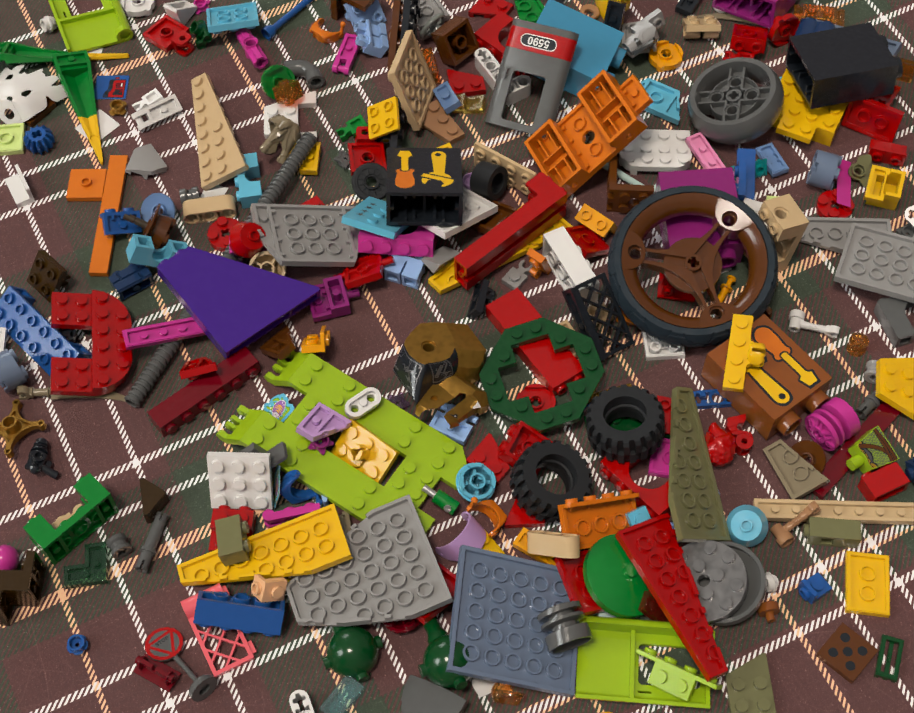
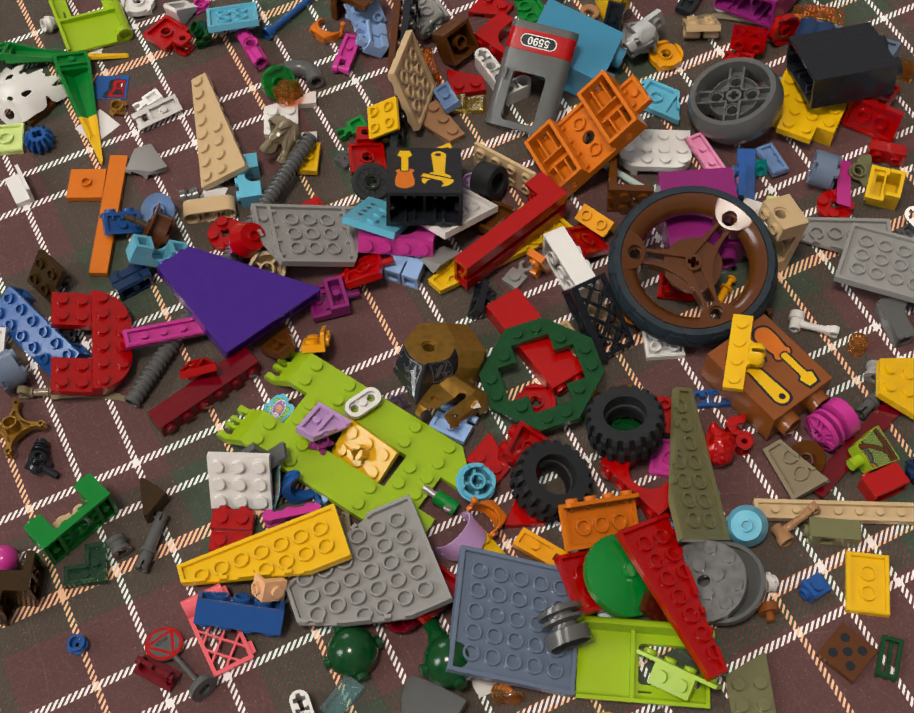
olive brick [215,514,251,567] -> none
tan beam [527,530,580,559] -> none
medium azure plate [625,505,651,526] -> none

